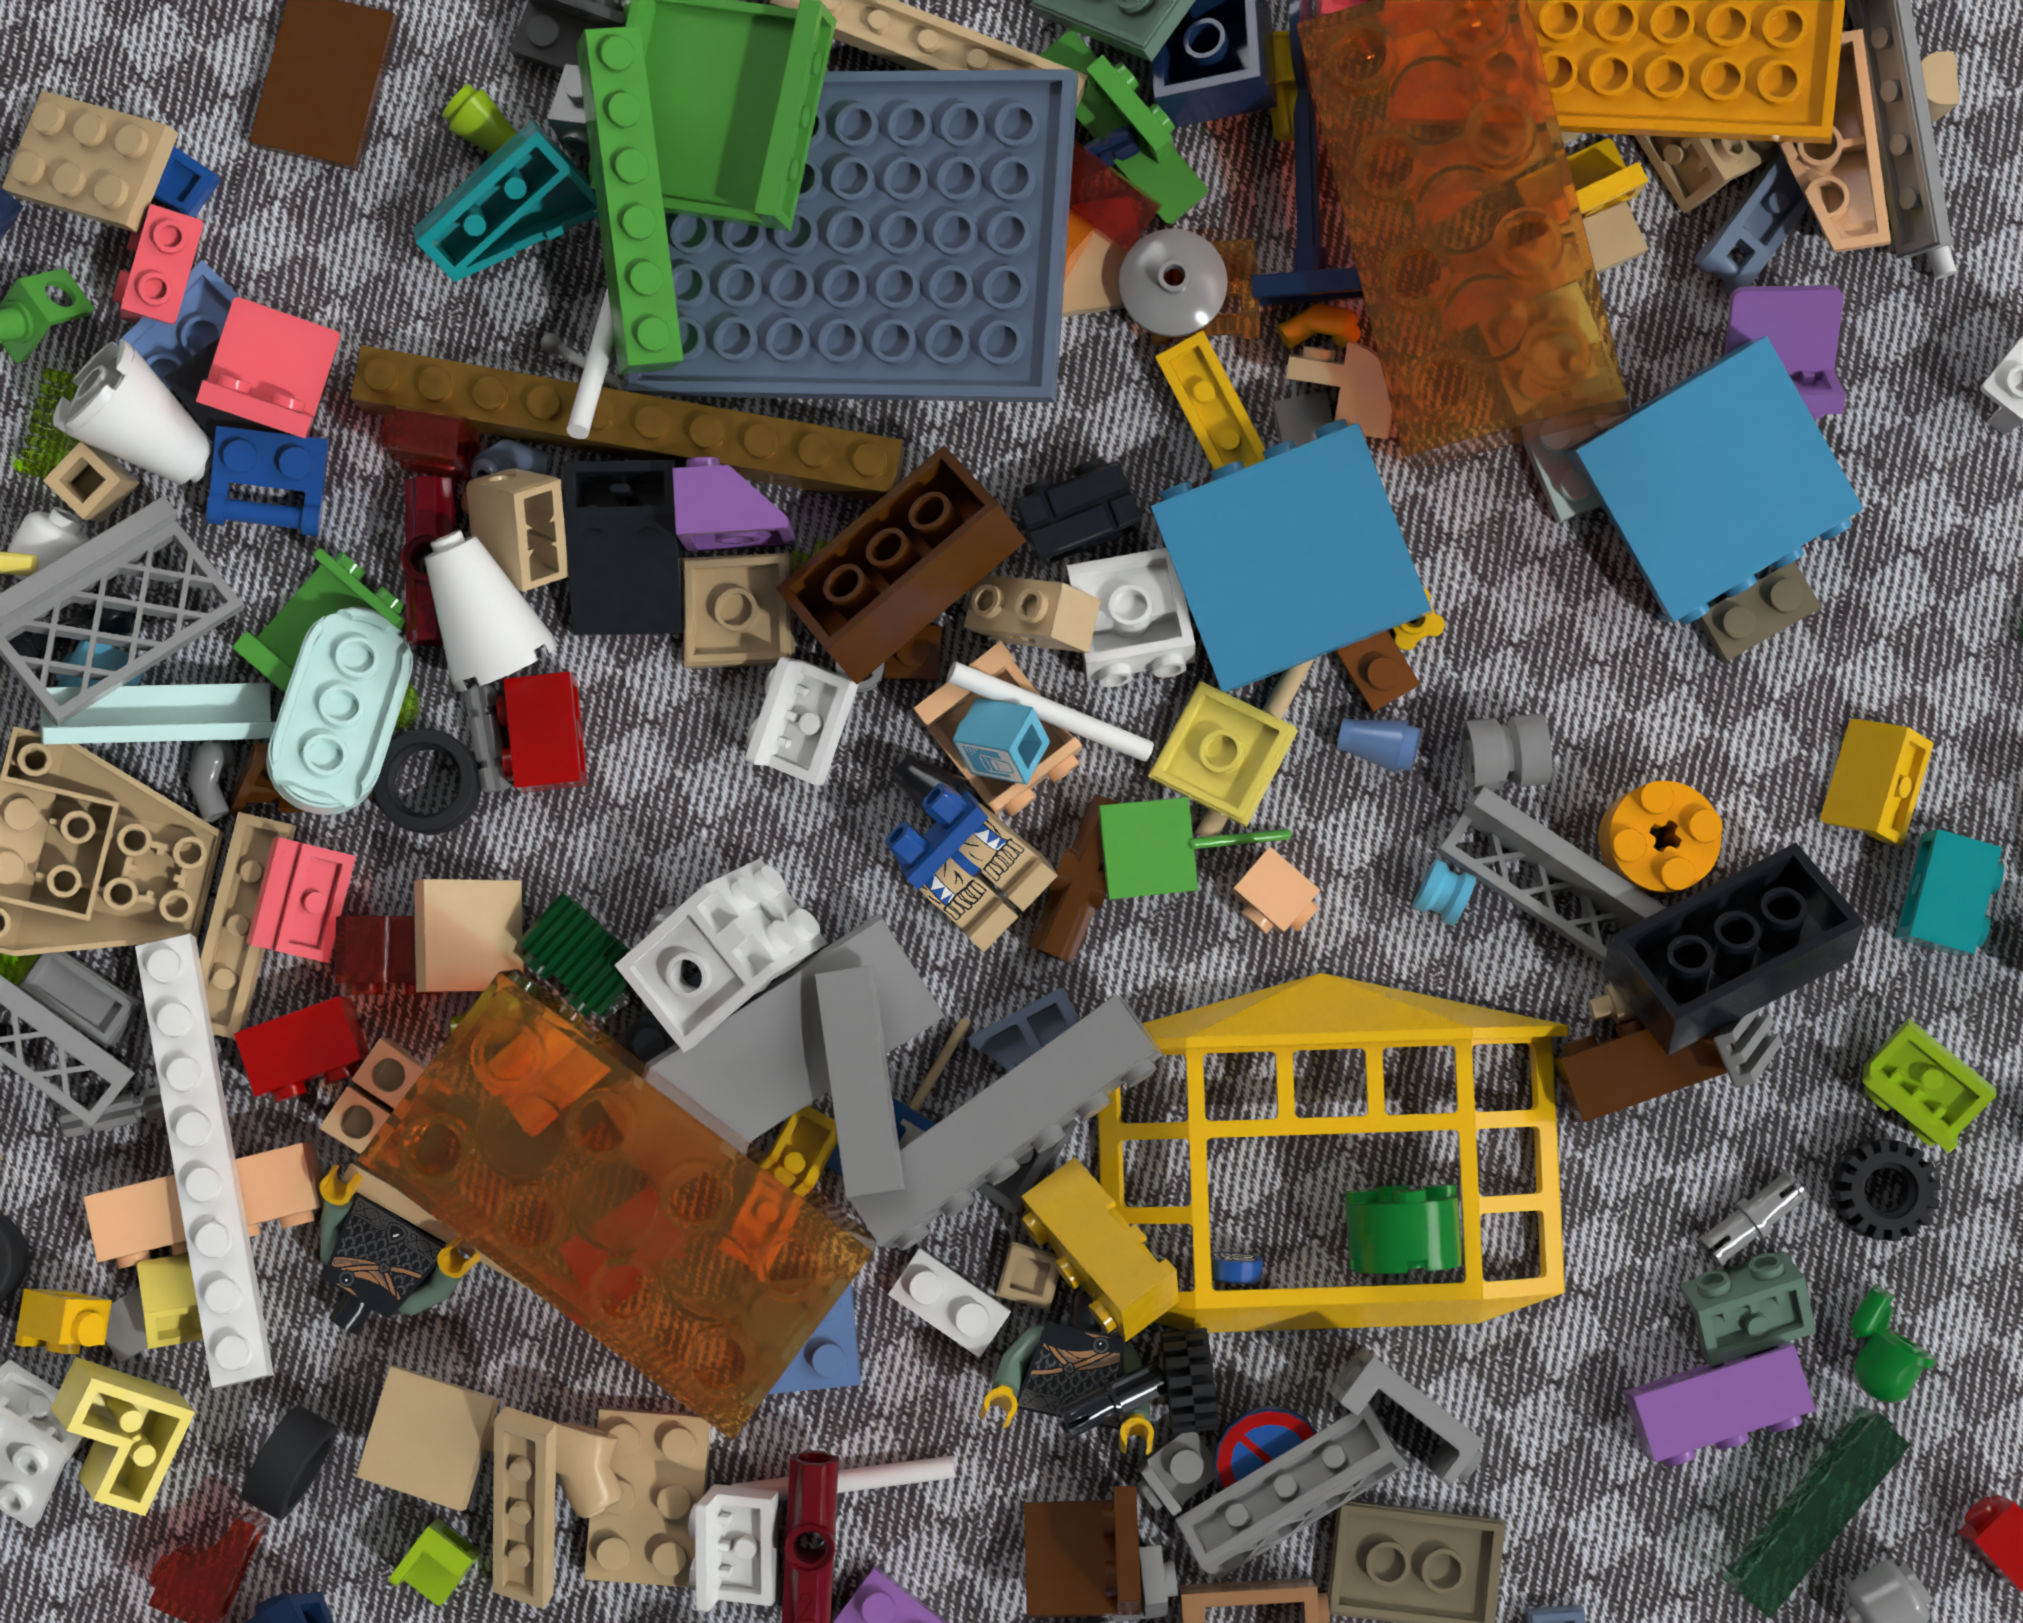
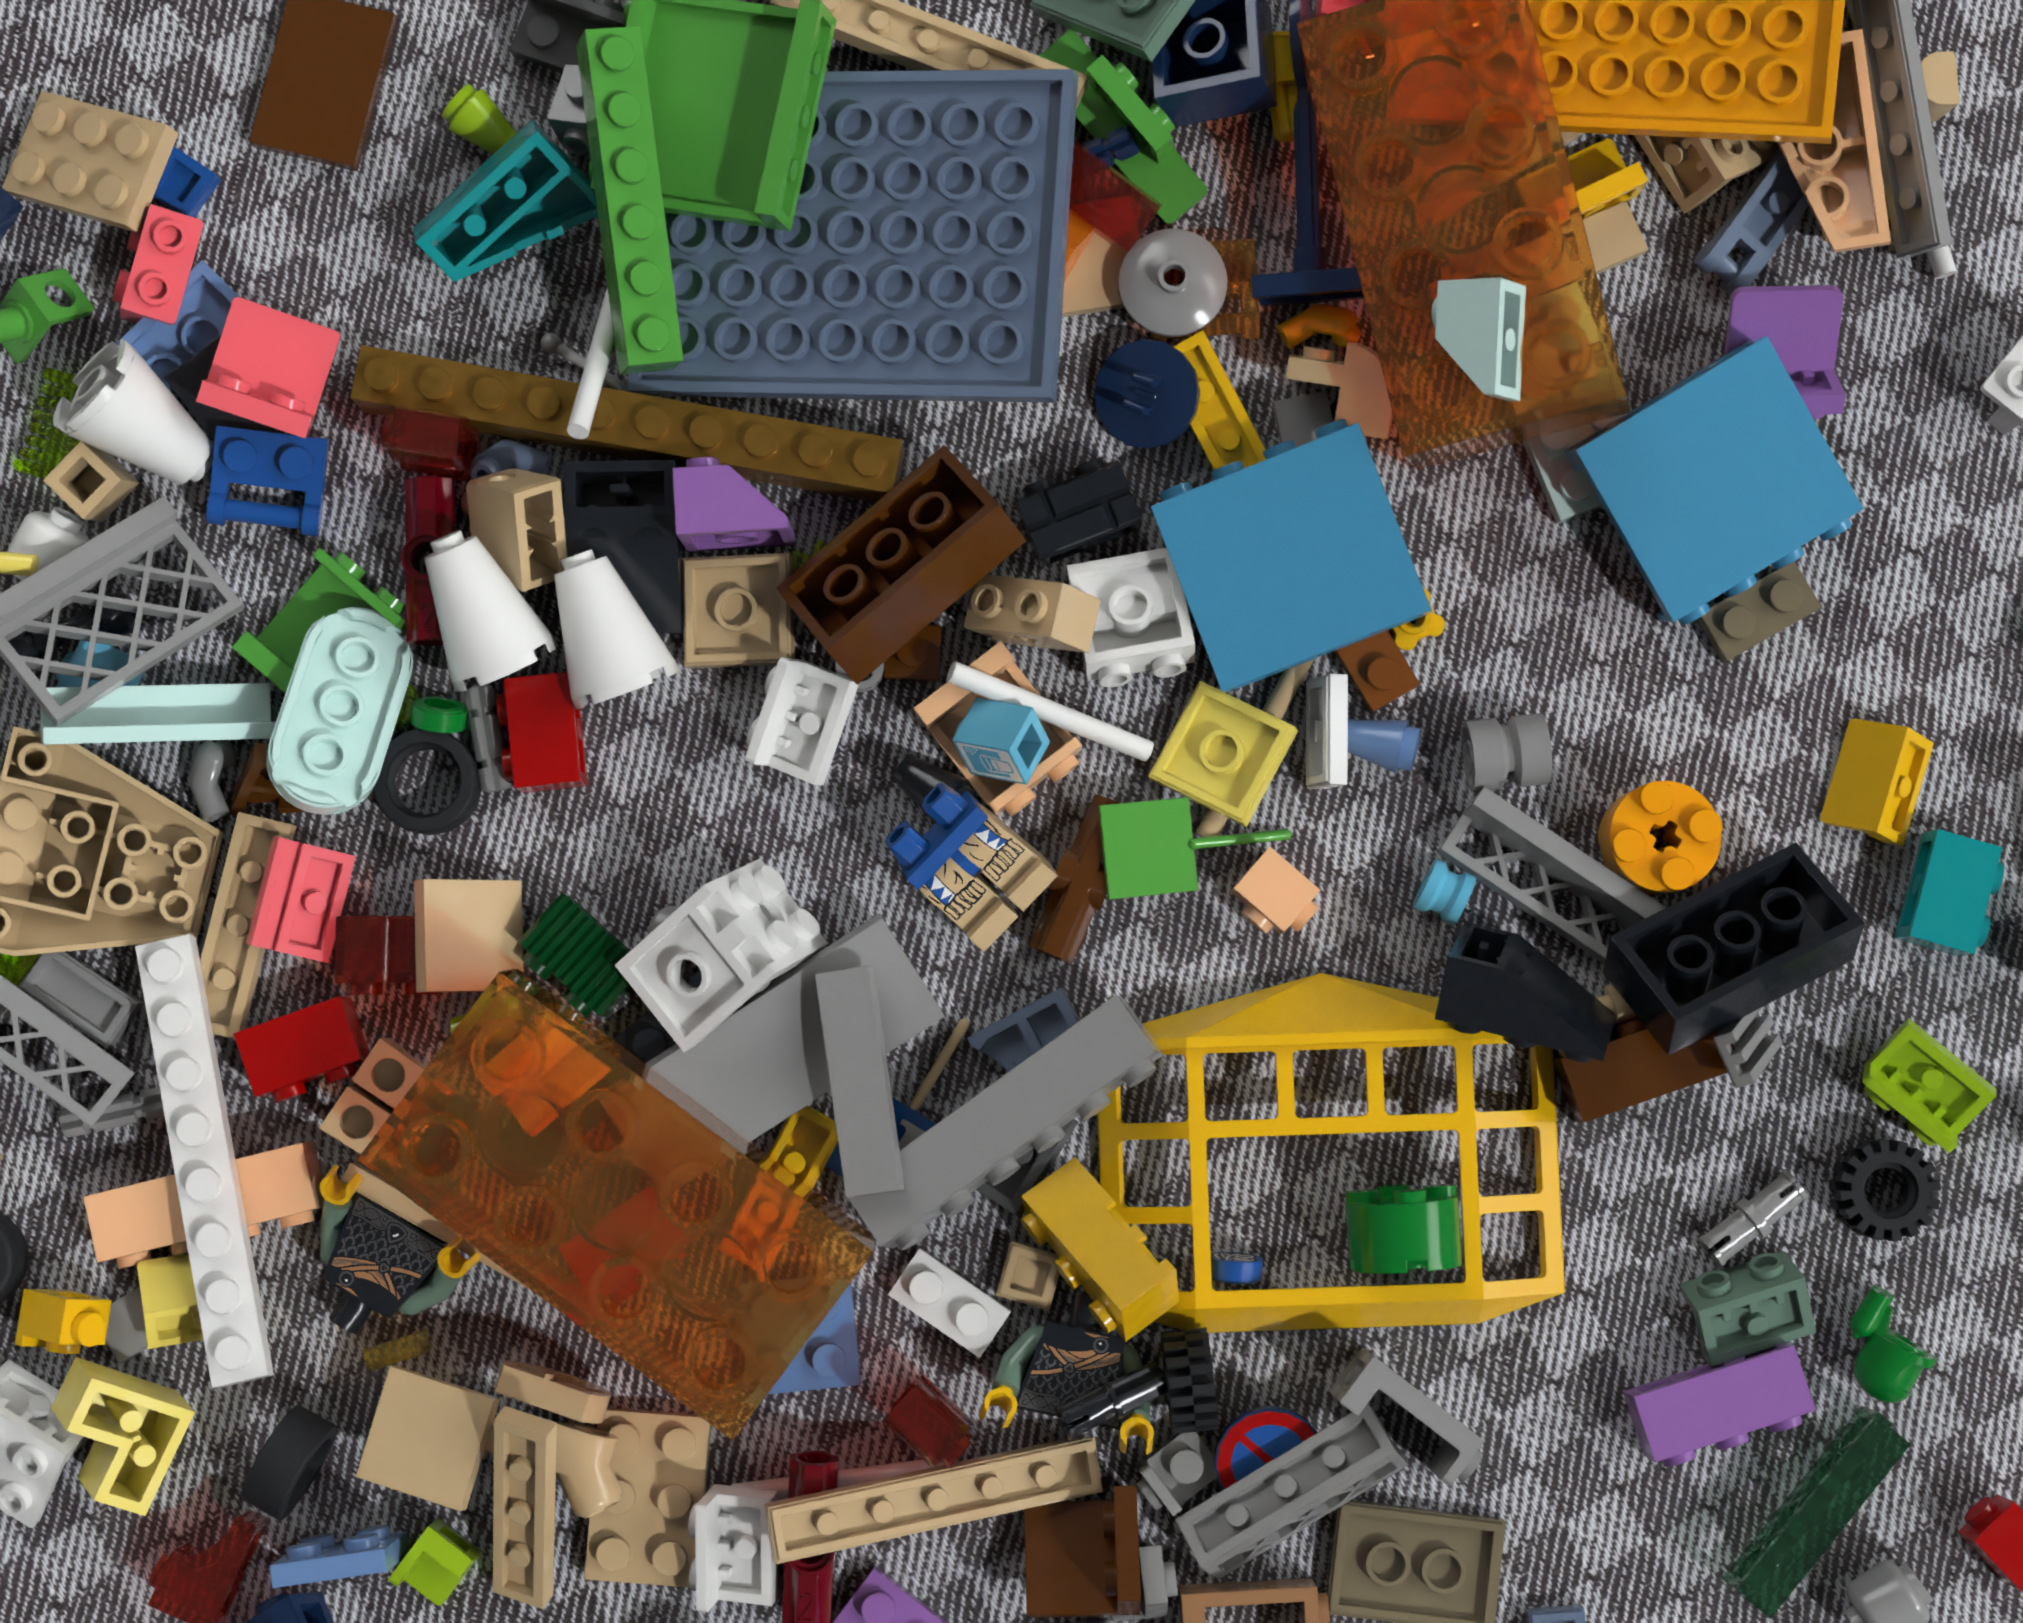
none -> medium blue plate [270,1525,409,1589]
none -> clear yellow tile [362,1328,432,1371]
none -> green tile [410,696,468,733]
none -> tan piece [494,1361,611,1424]
none -> white cone [554,549,679,710]
none -> tan tile [764,1434,1103,1564]
none -> clear red brick [882,1373,972,1469]
none -> dark blue piece [1094,339,1200,449]
none -> white tile [1306,674,1348,790]
none -> light aqua slope [1431,277,1526,401]
none -> black slope [1435,921,1617,1062]

